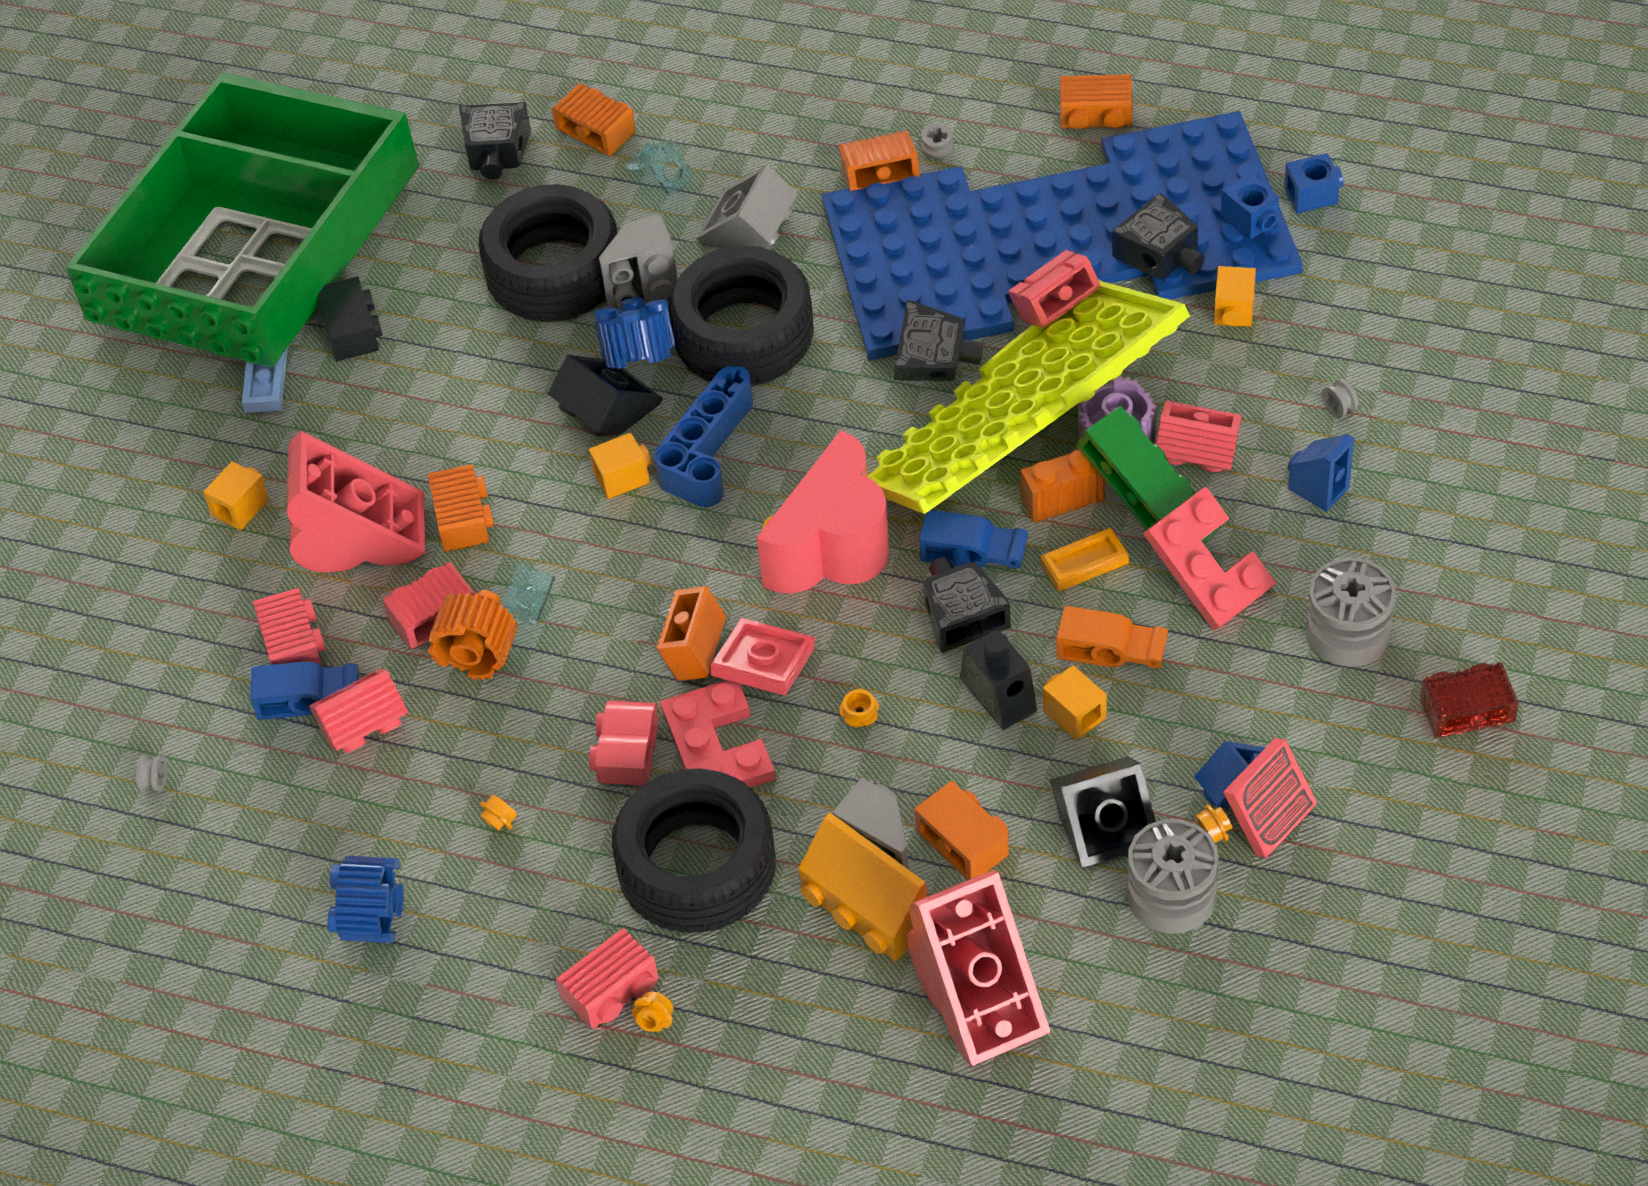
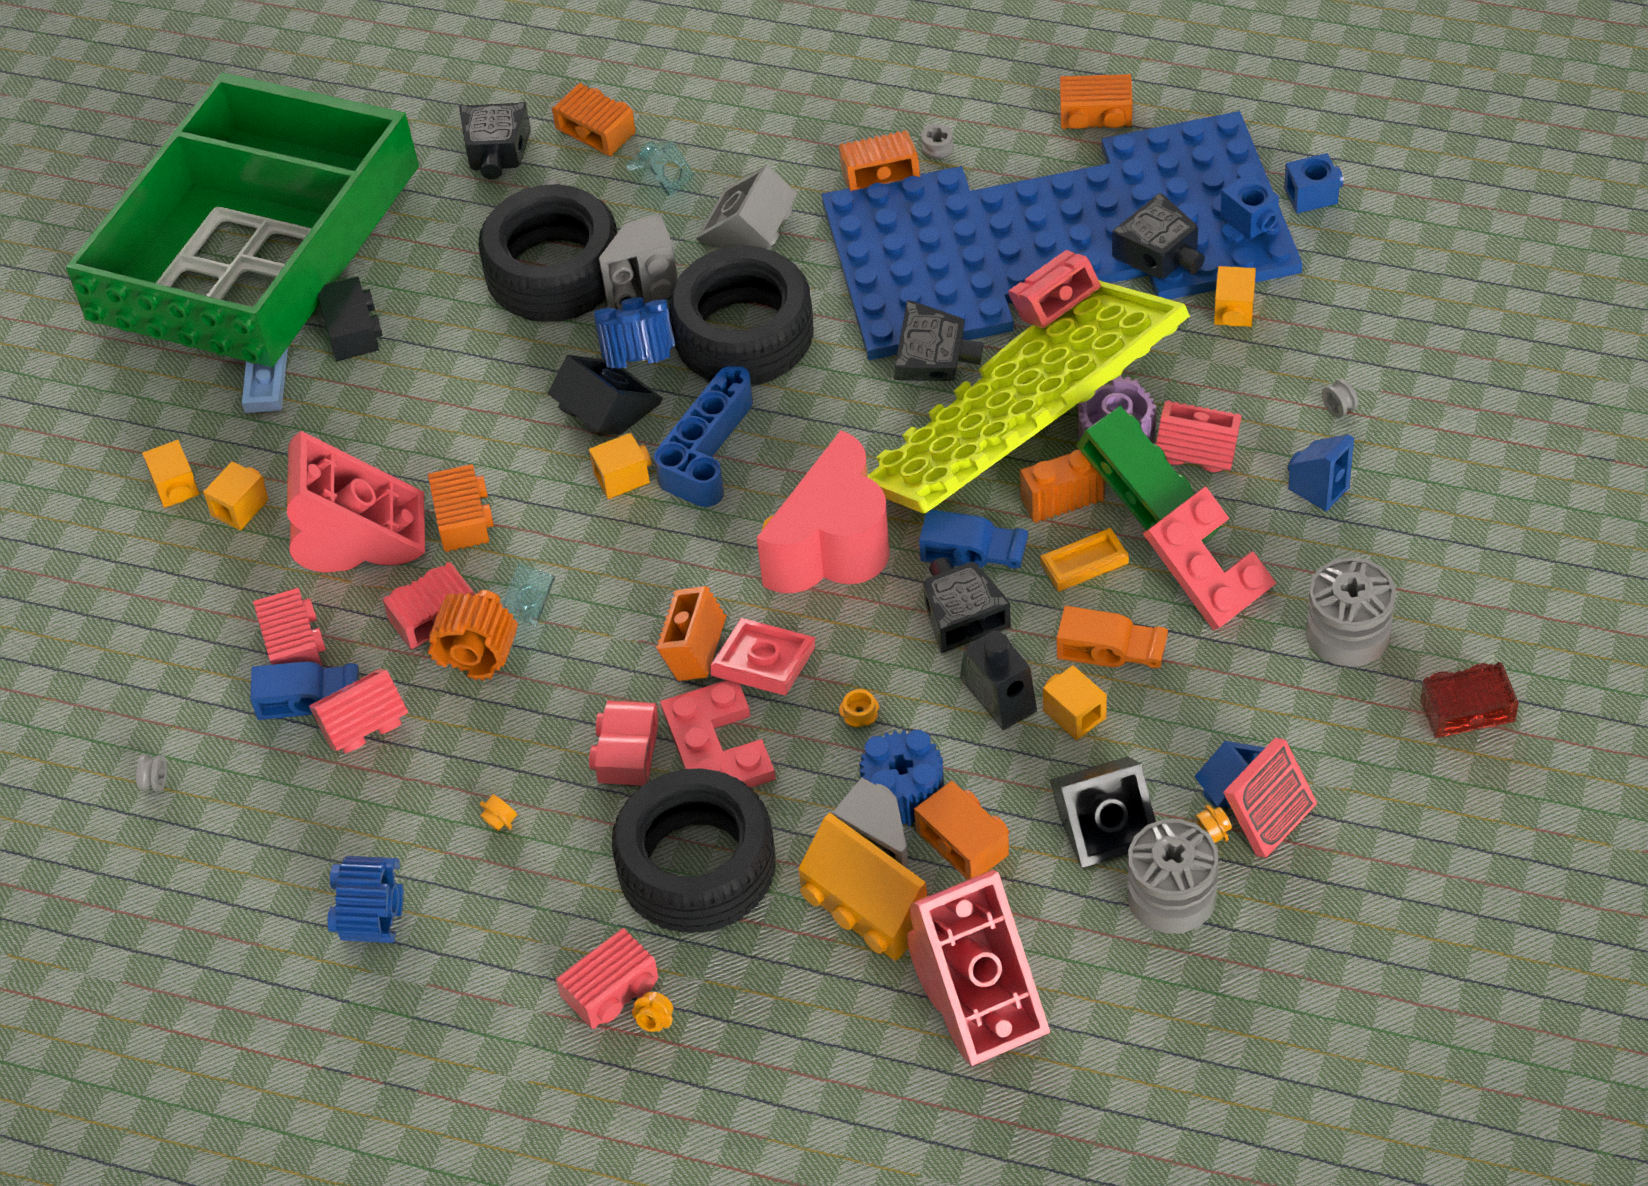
none -> light orange brick [142,440,200,508]
none -> blue brick [859,730,944,827]

